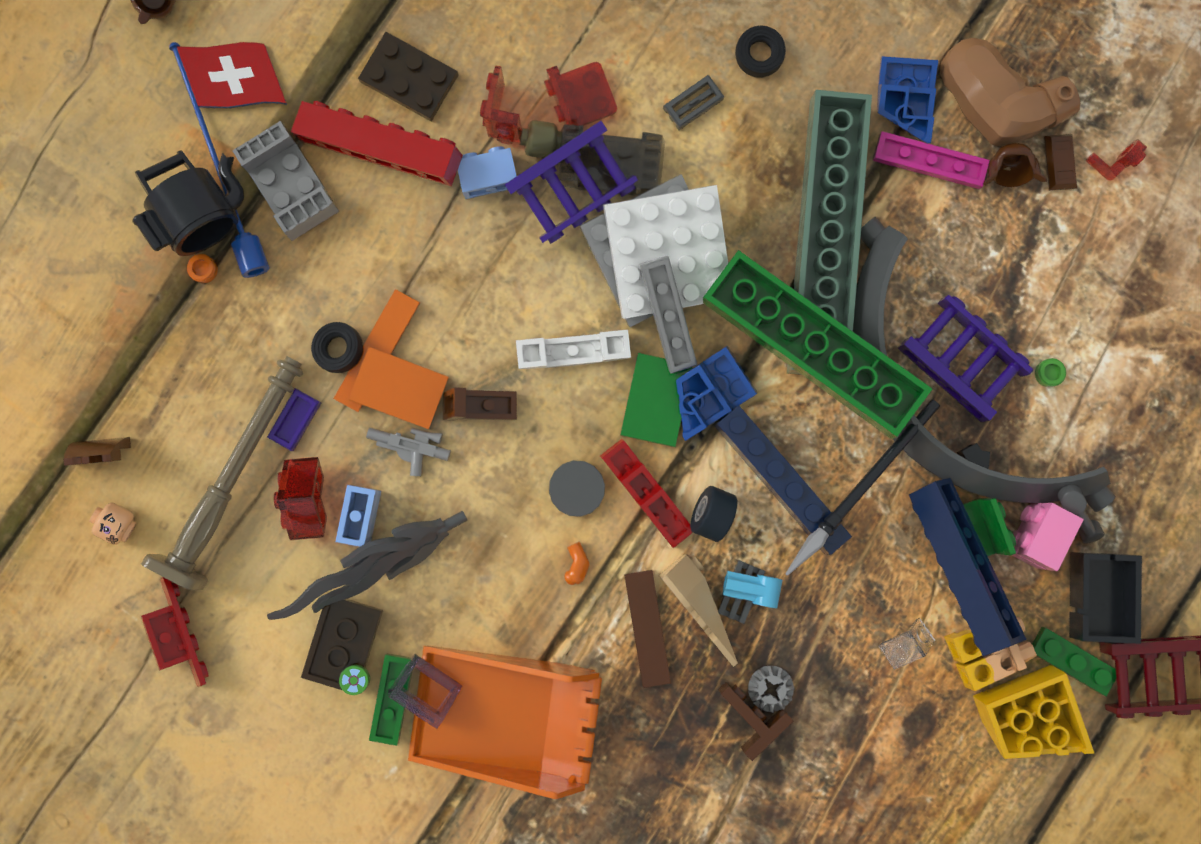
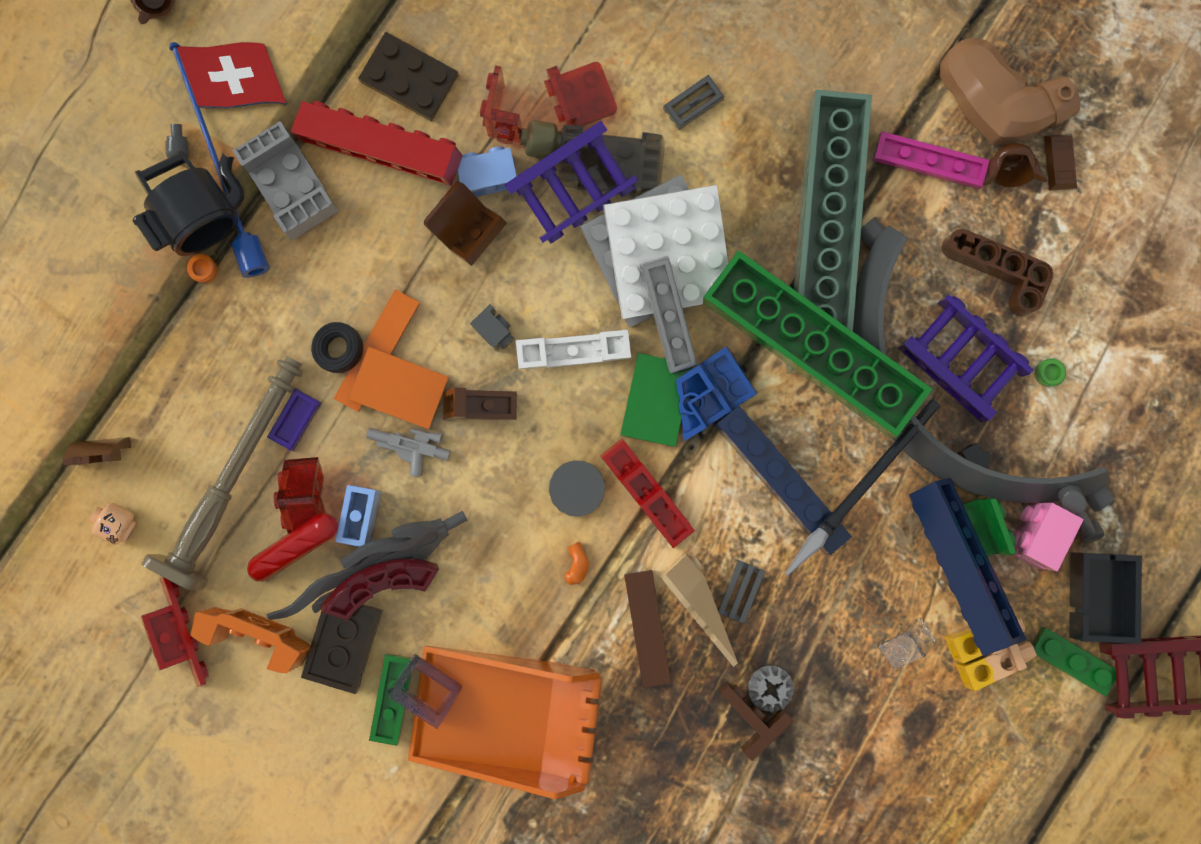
bright green tile [339,665,370,695] -> none
black wheel [690,486,738,542] -> none
medium azure piece [722,571,783,608] -> none
black tyre [735,25,786,78] -> none
blue slope [877,56,938,143] -> none
yellow wedge [973,665,1095,759] -> none
clear red plate [1086,139,1147,181] -> none
none -> dark grey cylinder [165,124,189,158]
none -> orange plate [191,607,311,674]
none -> red piece [247,513,338,582]
none -> dark red tile [320,559,439,621]
none -> reddish brown bracket [424,181,507,266]
none -> dark grey brick [470,304,515,351]
none -> reddish brown beam [941,229,1054,316]

